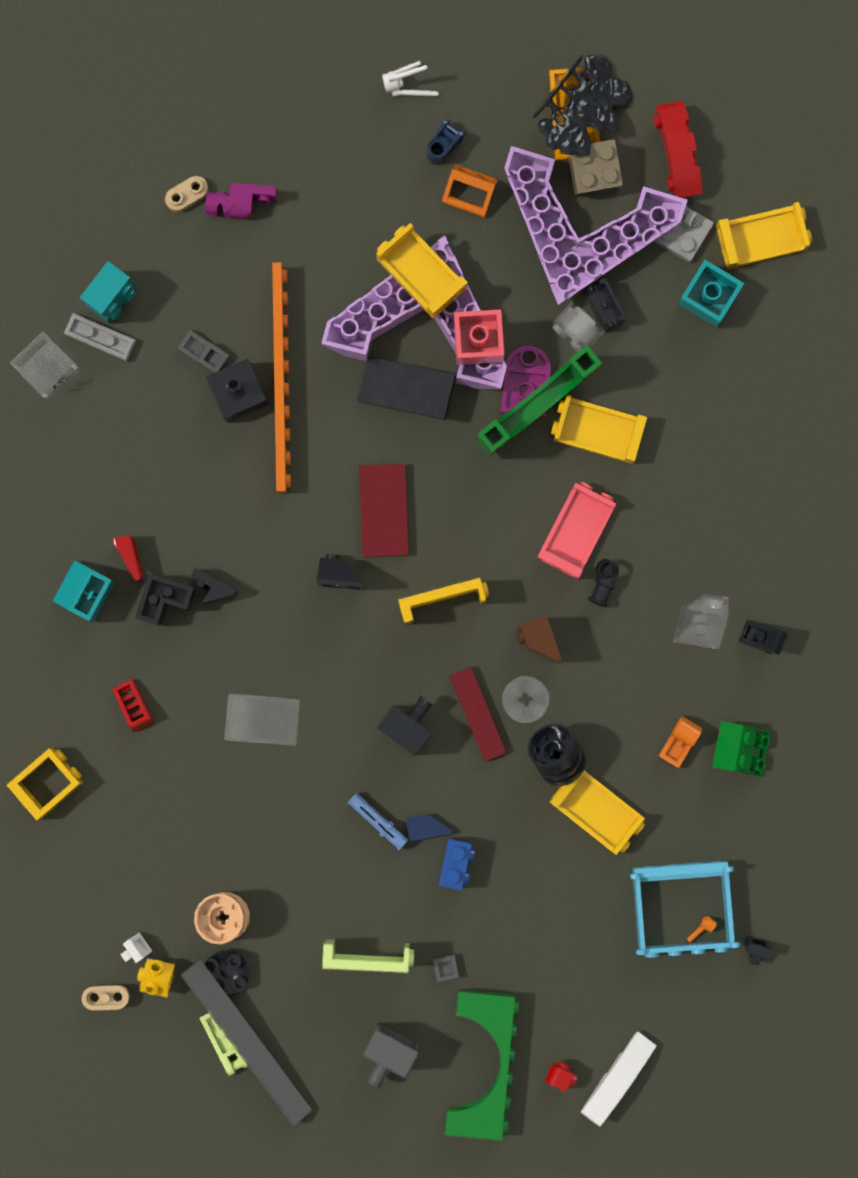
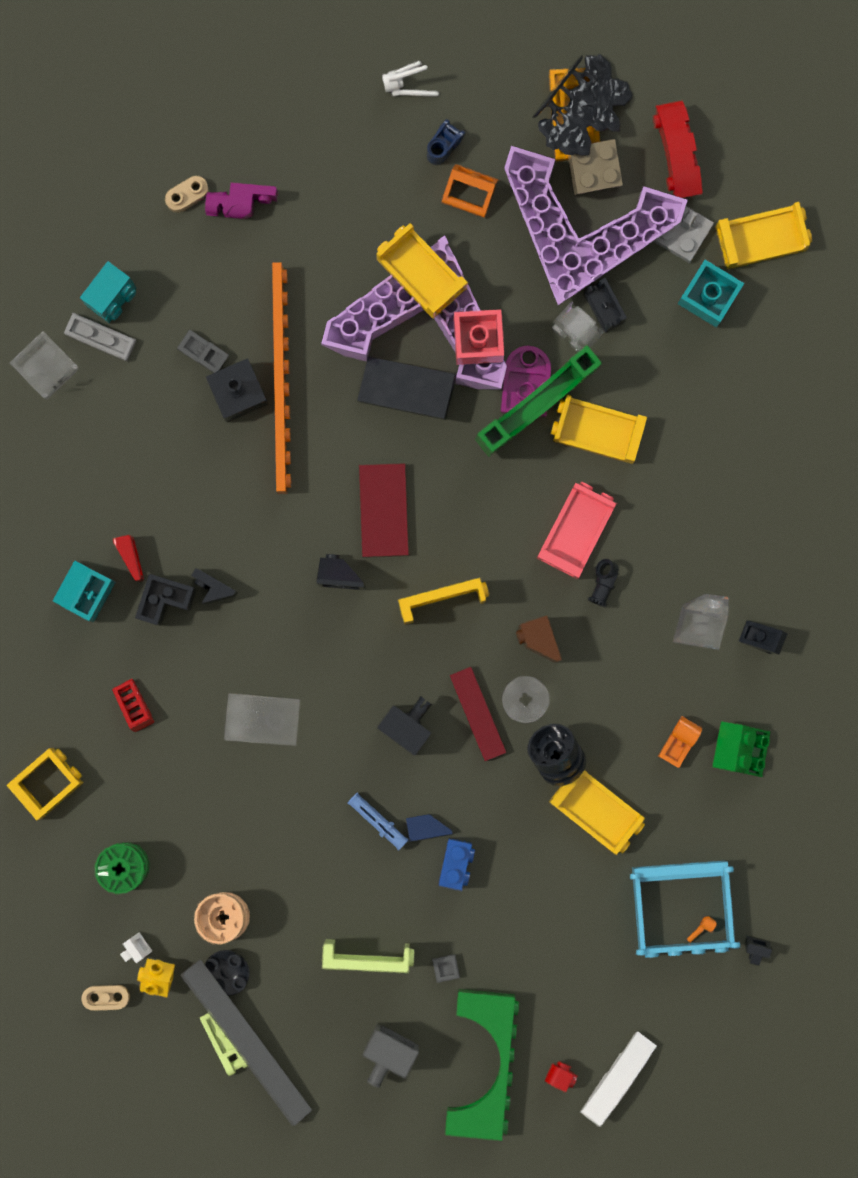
none -> green wheel [95,842,150,894]

